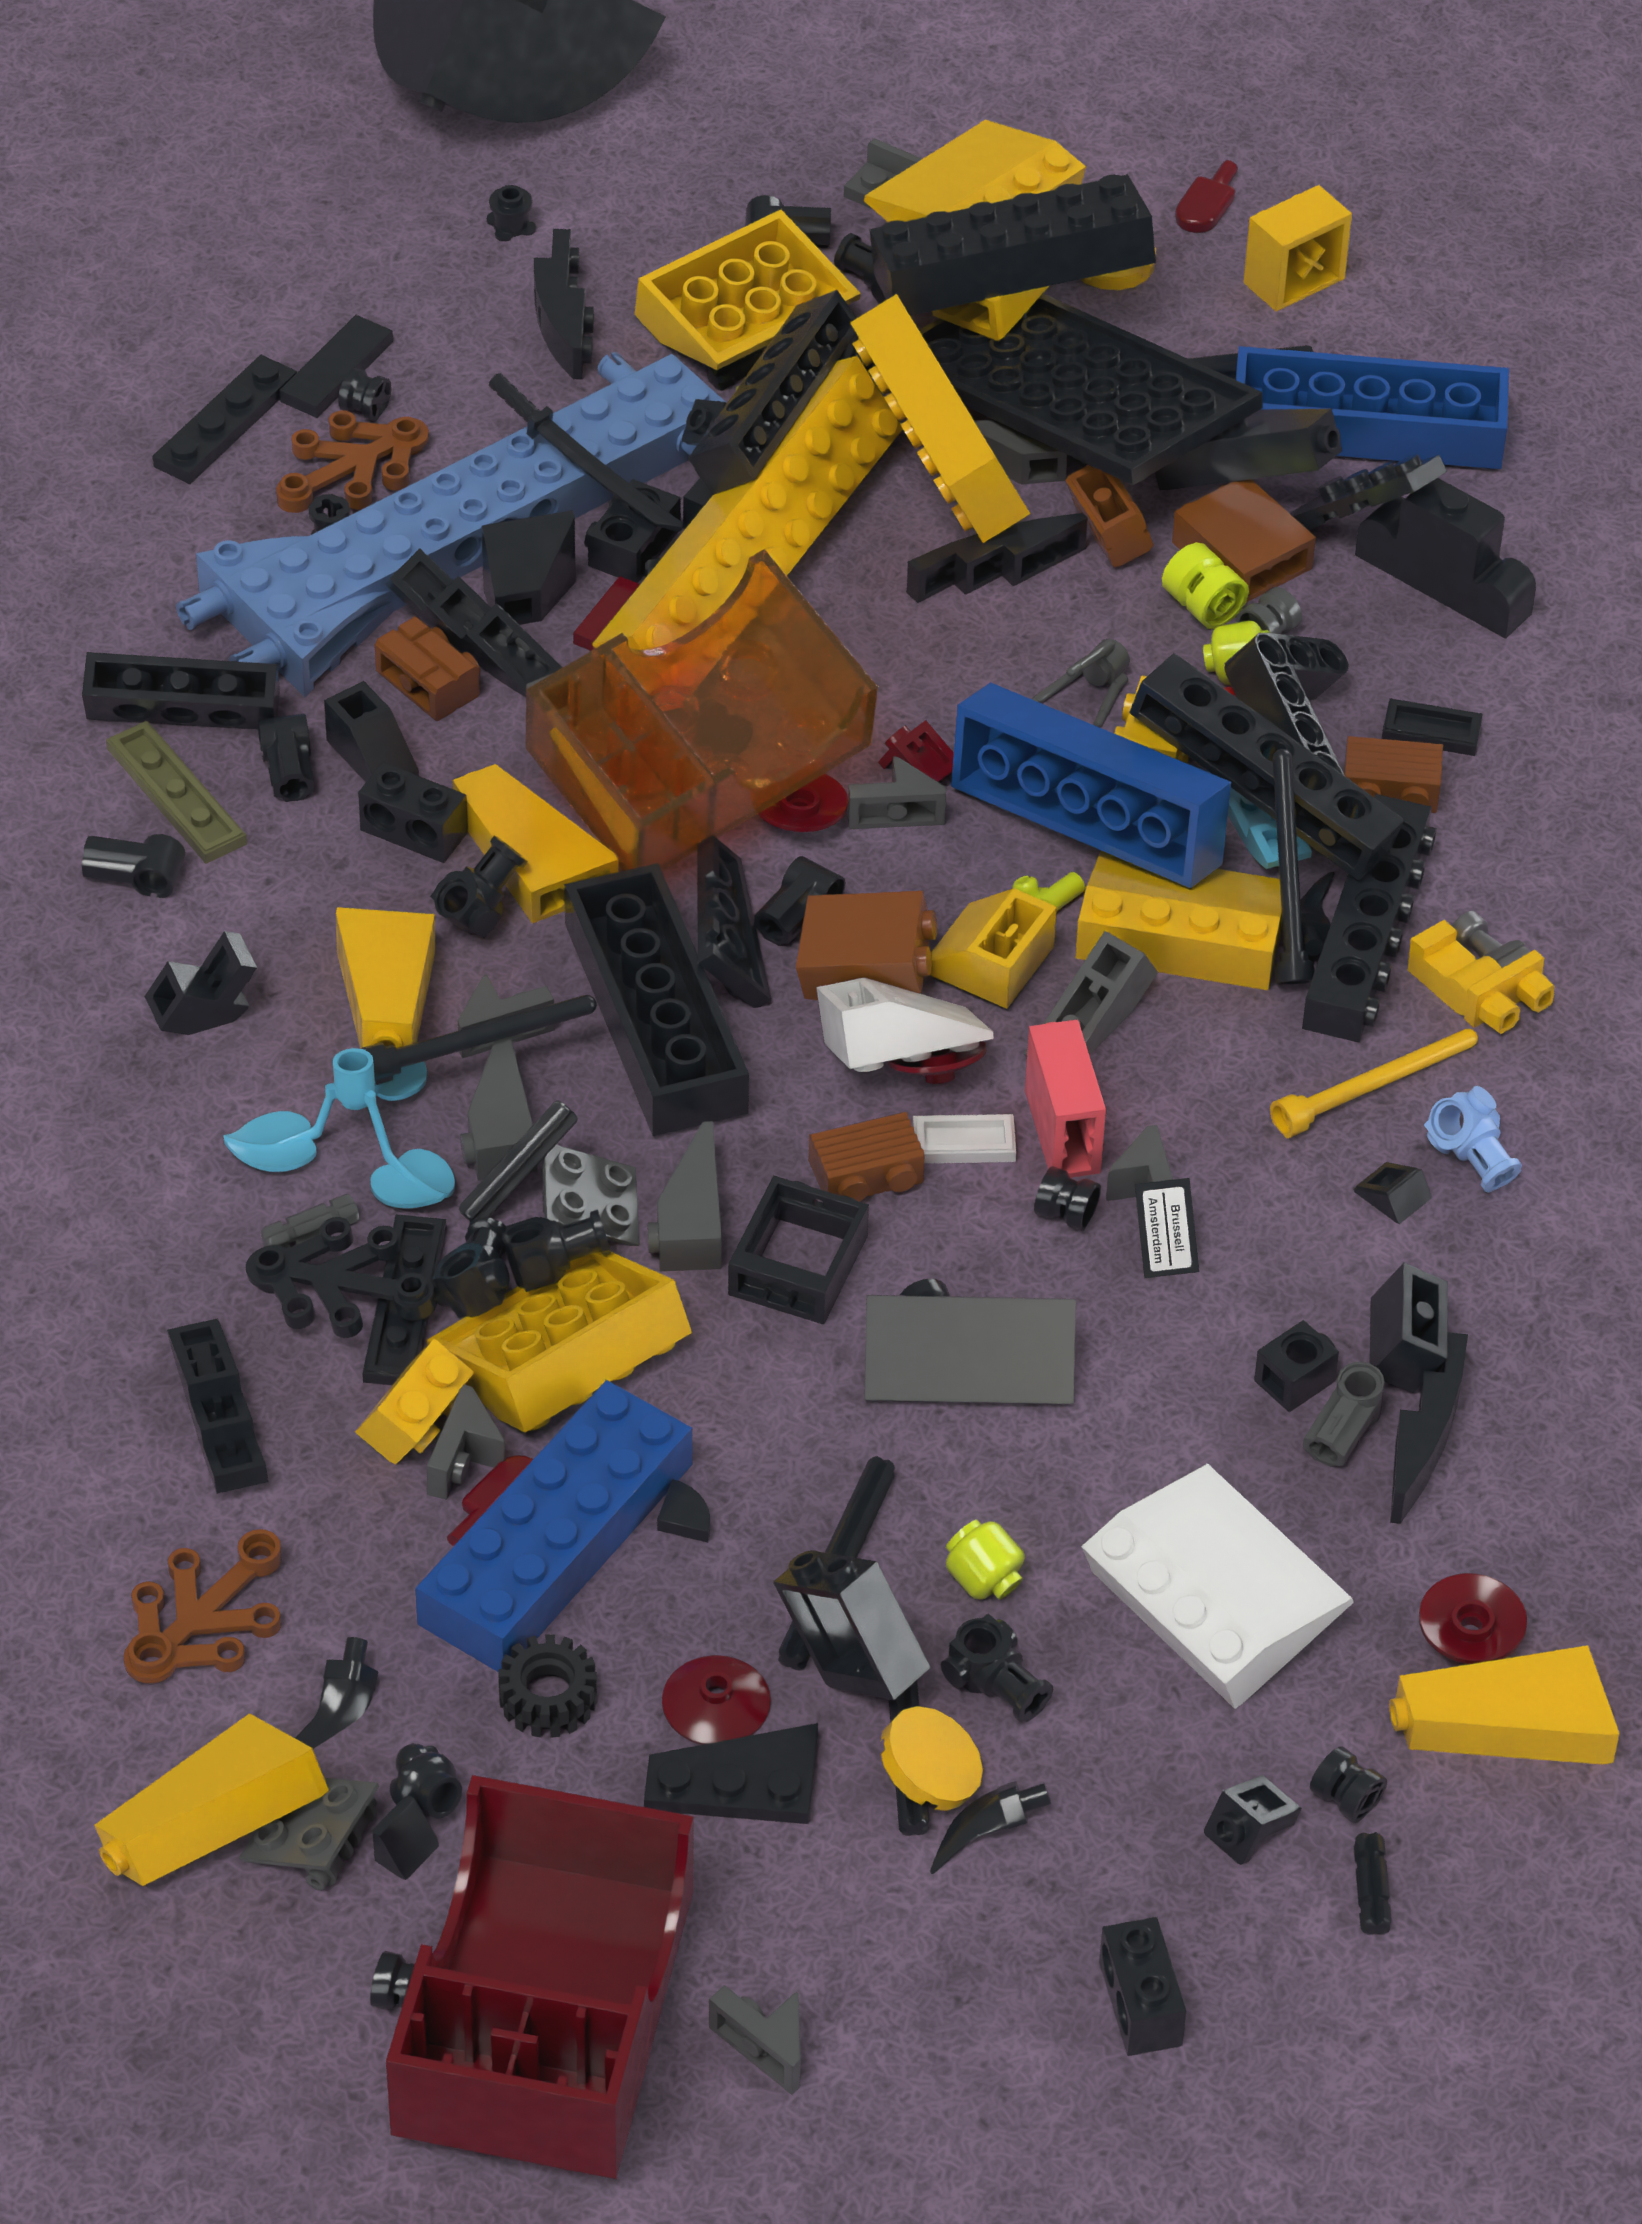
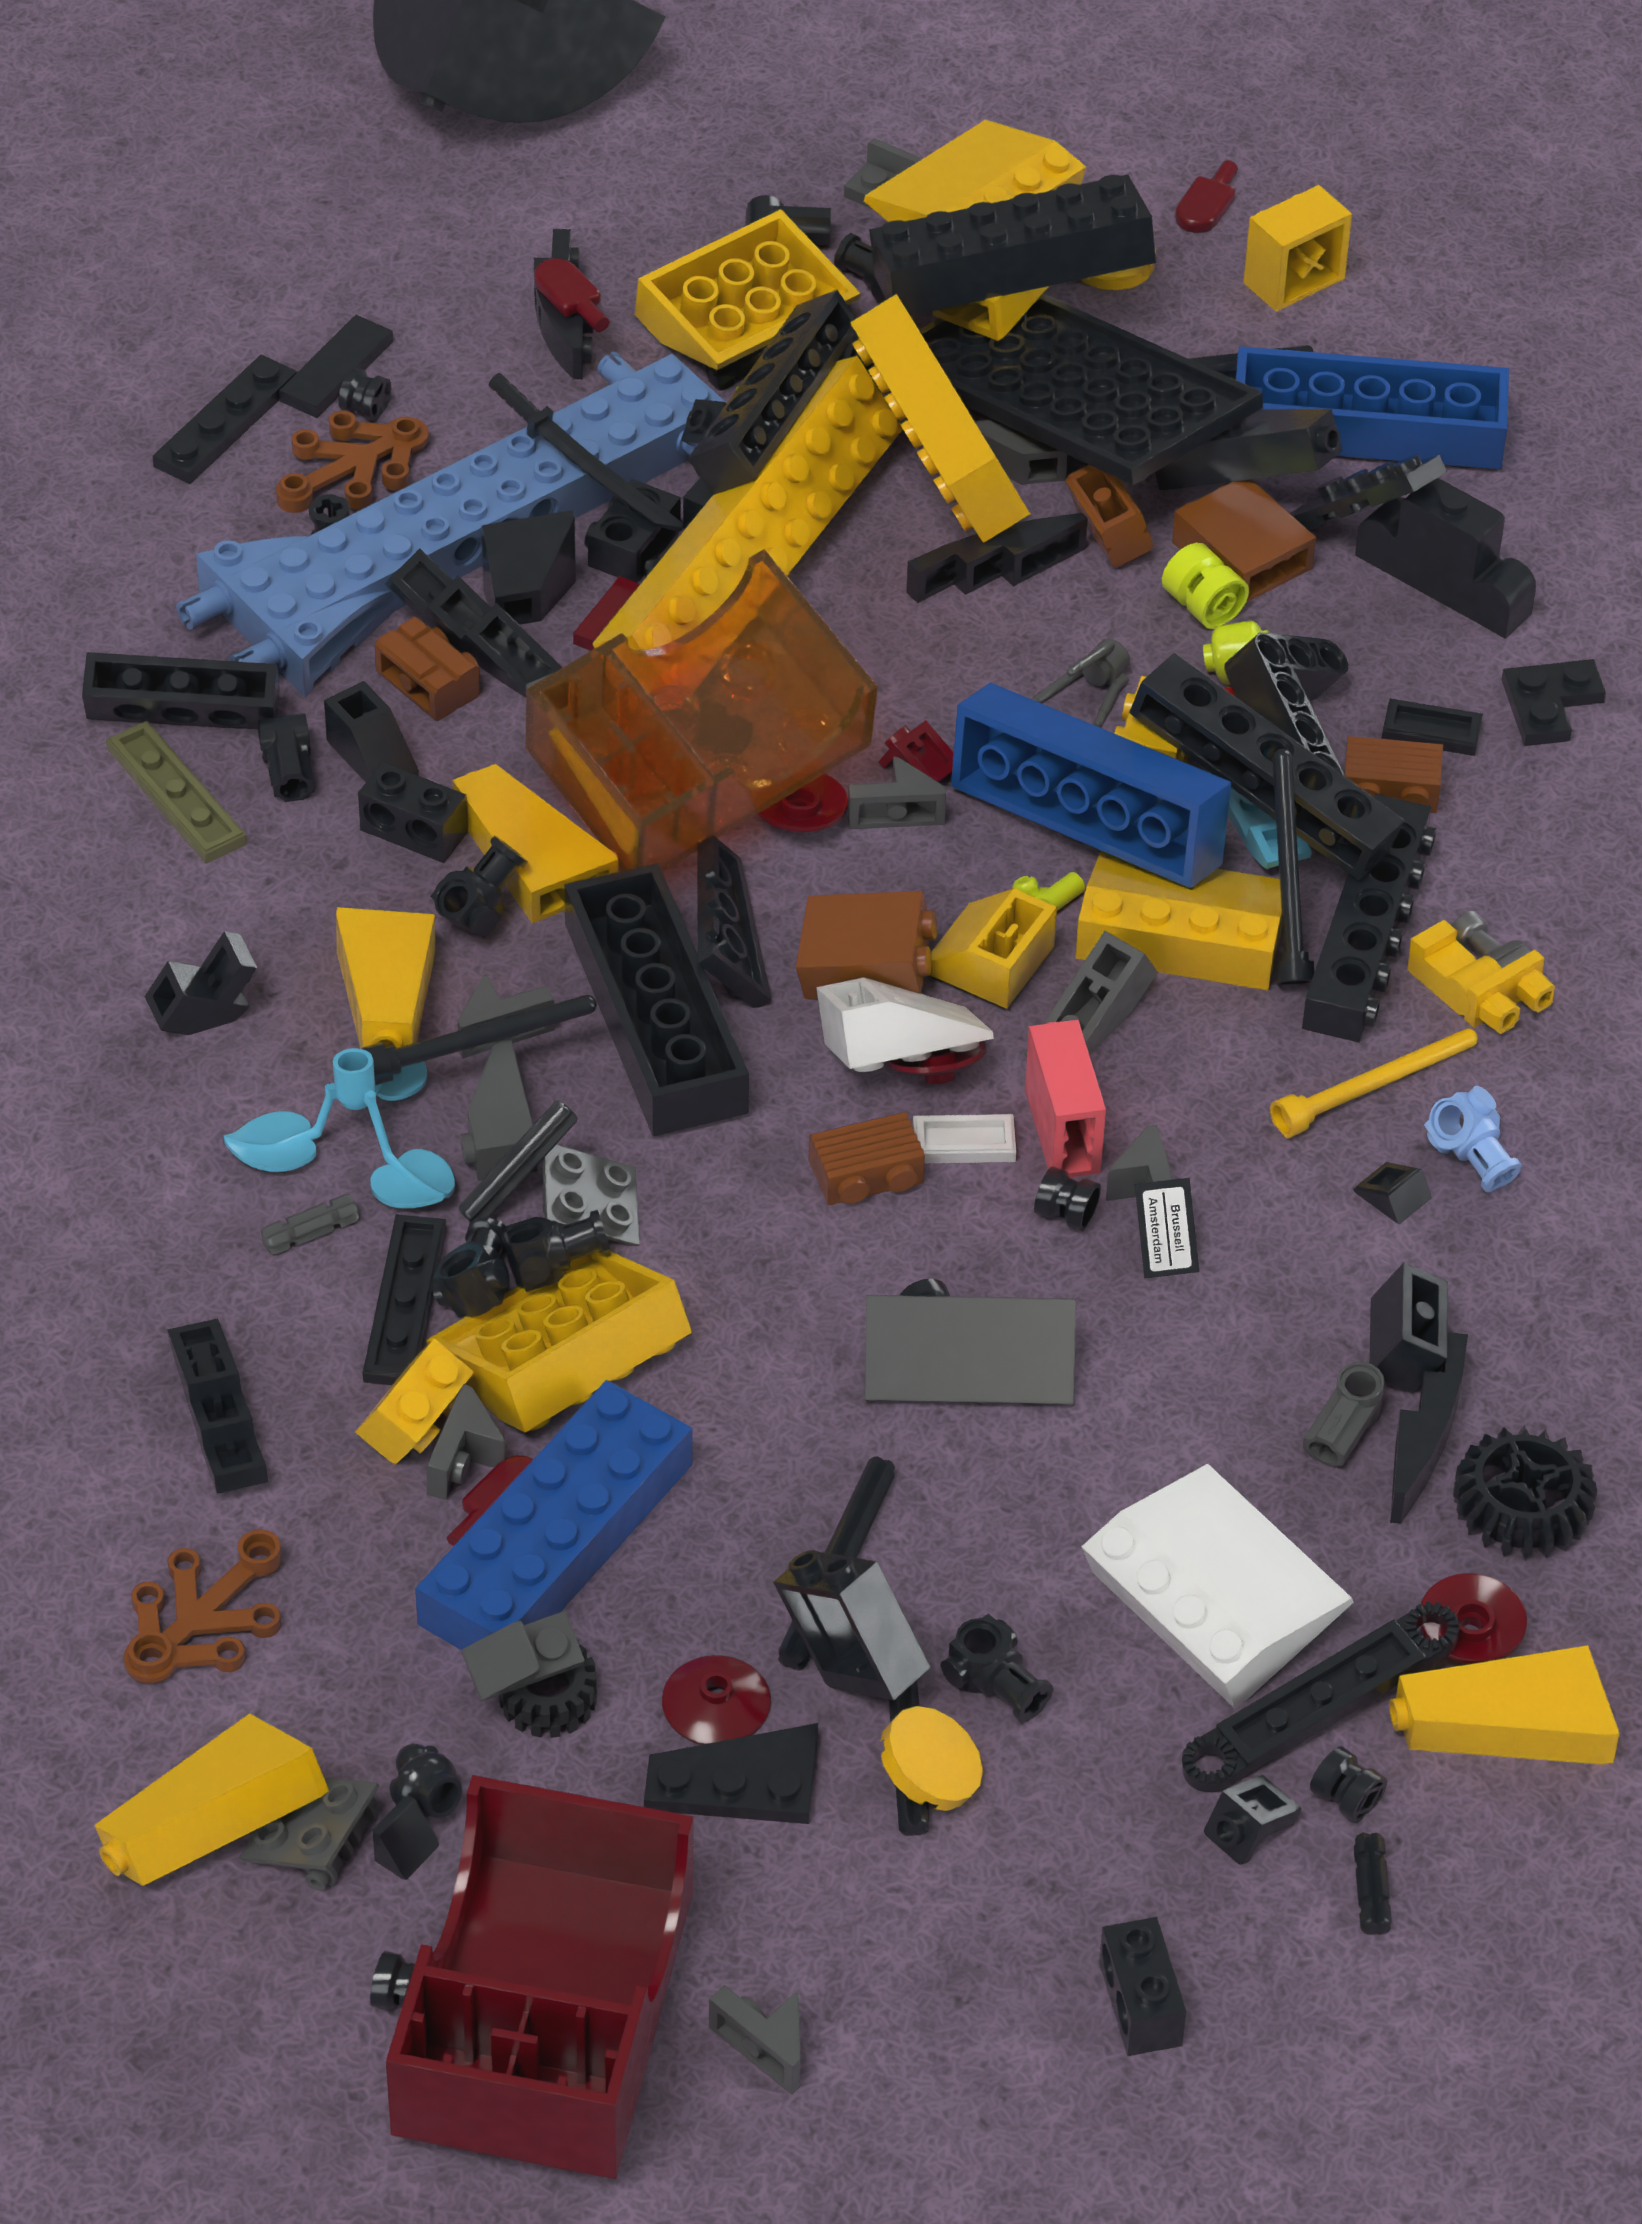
black piece [81,834,186,898] -> none
black plant [245,1217,437,1338] -> none
black bar [295,1637,378,1749] -> none
black brick [486,185,536,242] -> none
dark grey slope [647,1121,721,1272] -> none
black tile [657,1479,710,1543] -> none
black window [728,1175,869,1325] -> none
black piece [754,856,846,946] -> none
black bar [930,1781,1051,1874] -> none
neon yellow head [946,1520,1025,1600] -> none
dark grey wheel [1237,587,1302,634] -> none
black brick [1254,1320,1339,1413] -> none
black bar [1301,872,1334,956] -> none
none -> dark grey slope [461,1611,585,1702]
none -> dark red piece [534,258,610,332]
none -> black plate [1182,1602,1459,1792]
none -> black gear [1453,1425,1598,1560]
none -> black plate [1502,659,1606,746]

